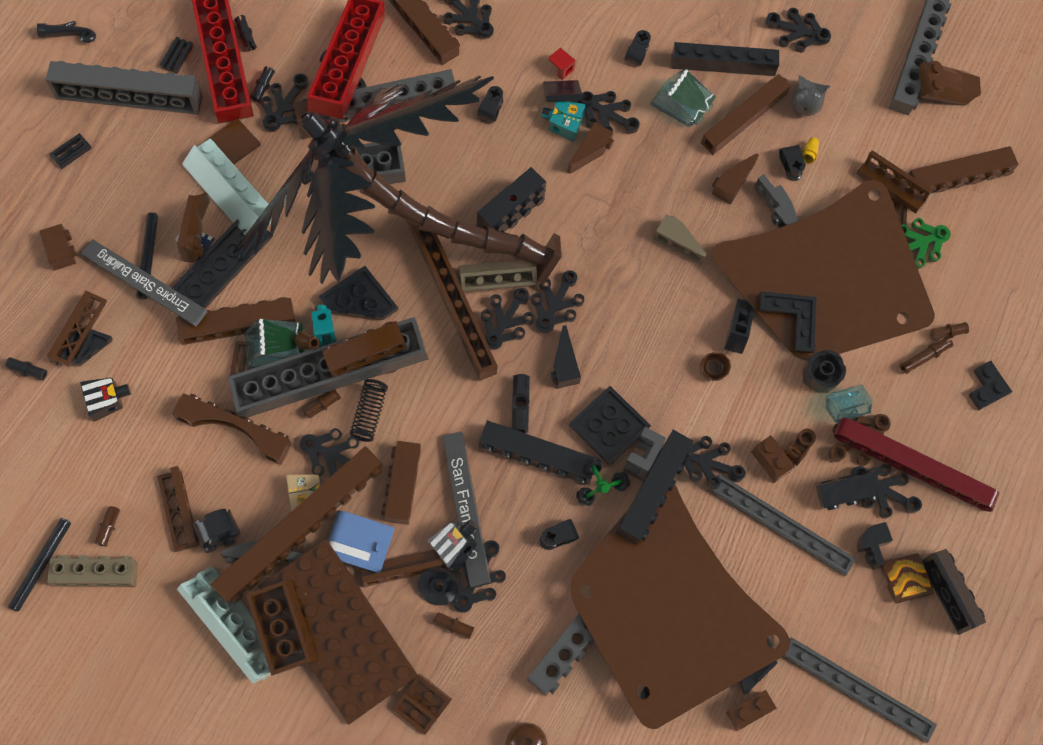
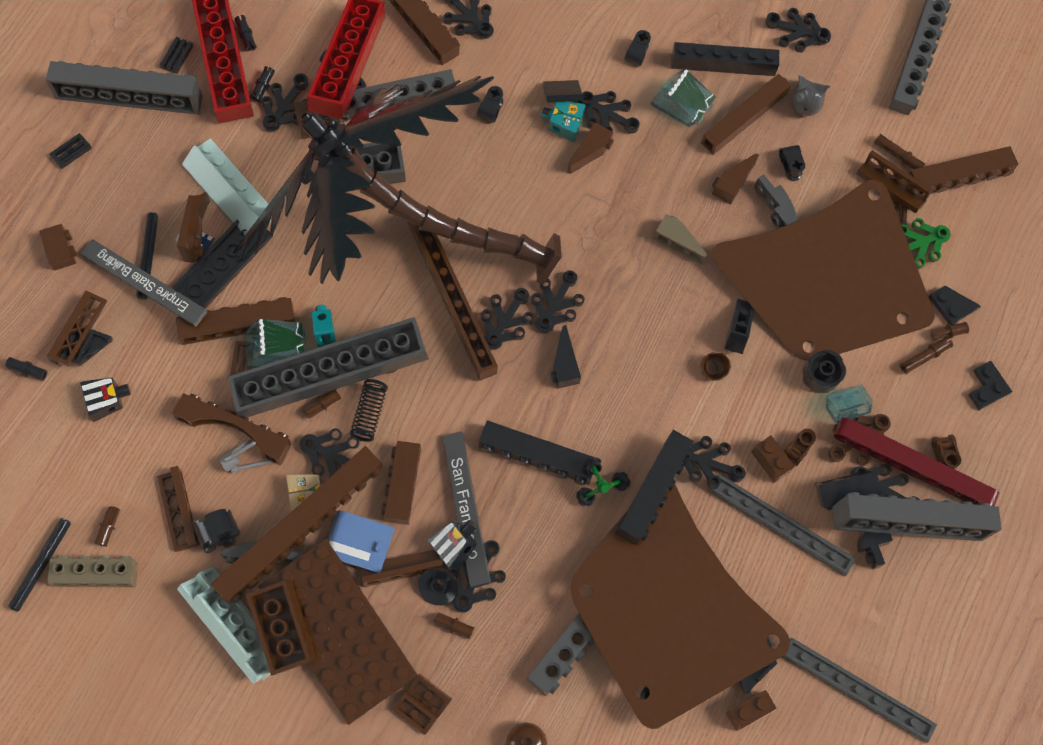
black plant [37,21,96,43] -> none
reddish brown tile [209,118,261,164] -> none
reddish brown cone [295,331,320,350] -> none
black plate [319,266,398,320] -> none
reddish brown brick [322,321,407,378] -> none
dark tan brick [459,260,537,291] -> none
black brick [477,167,546,232] -> none
black piece [511,374,530,433] -> none
black piece [539,519,580,550] -> none
red panel [549,47,576,80] -> none
black plate [569,386,651,466] -> none
dark grey panel [623,427,666,482] -> none
black plate [758,291,817,353] -> none
yellow cone [801,137,819,164] -> none
slope [880,553,934,604] -> none
reddish brown slope [920,61,981,106] -> none
black slope [922,549,986,635] -> none
none -> light grey plant [219,439,272,473]
none -> dark grey brick [832,492,1002,541]
none -> reddish brown pin [874,134,925,169]
none -> black wing [929,286,981,325]
none -> reddish brown piece [931,434,962,469]

